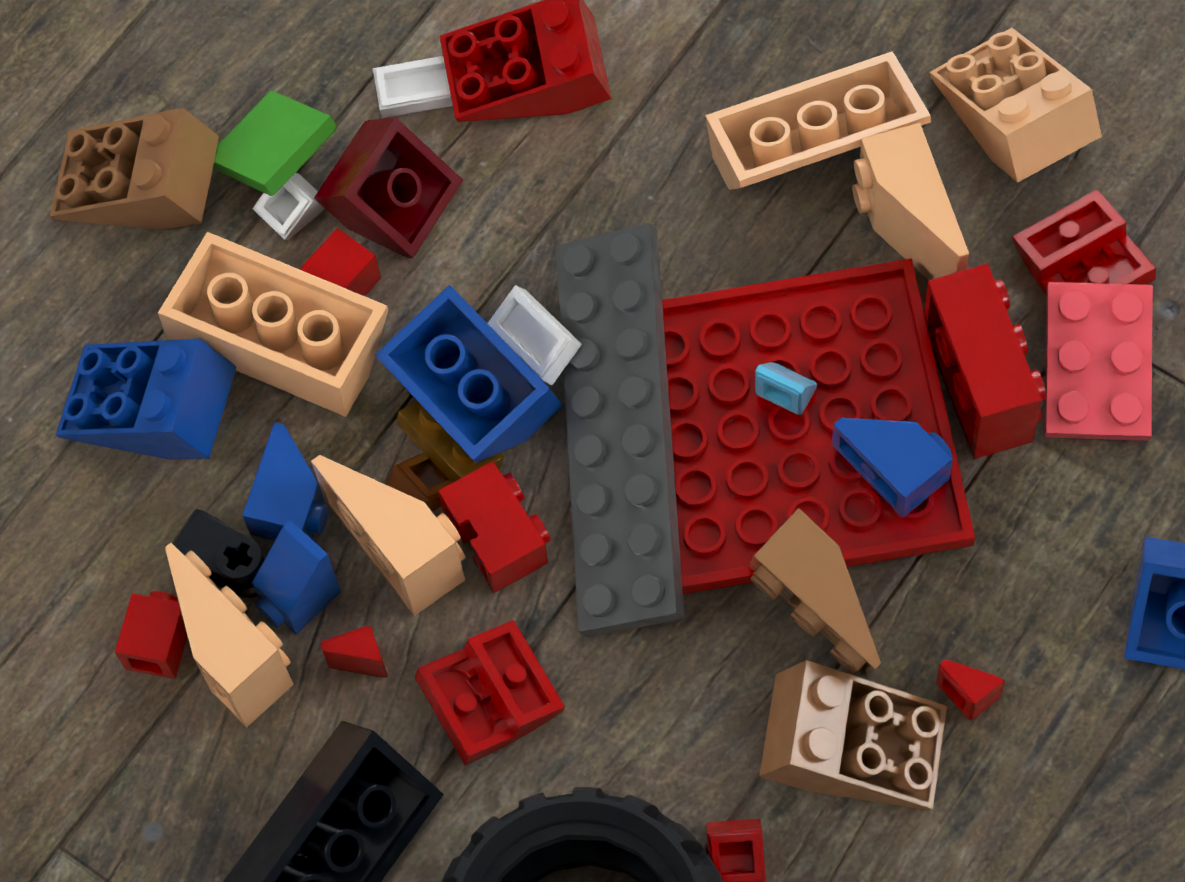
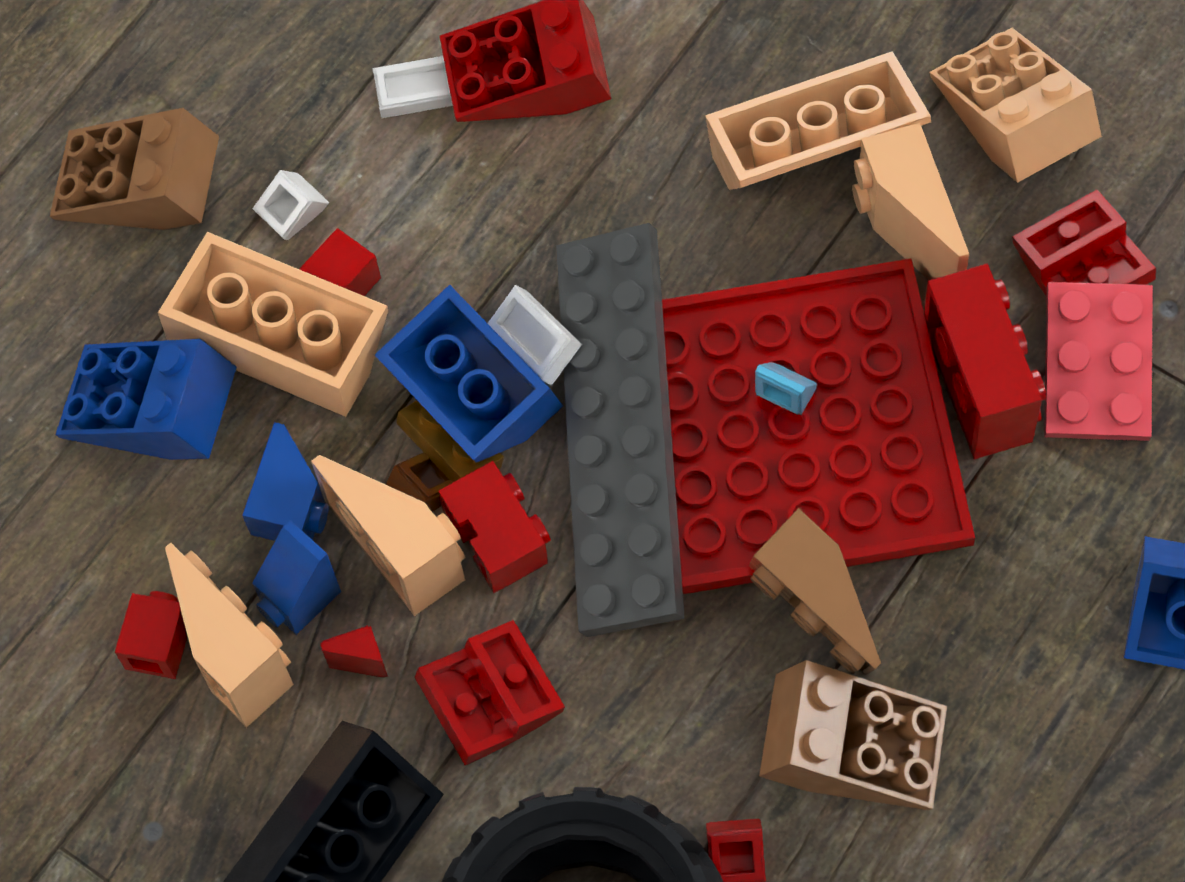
black piece [166,509,265,598] -> none
bright green tile [213,90,338,196] -> none
dark red slope [314,117,463,258] -> none
blue slope [832,418,953,518] -> none
red slope [936,659,1005,720] -> none

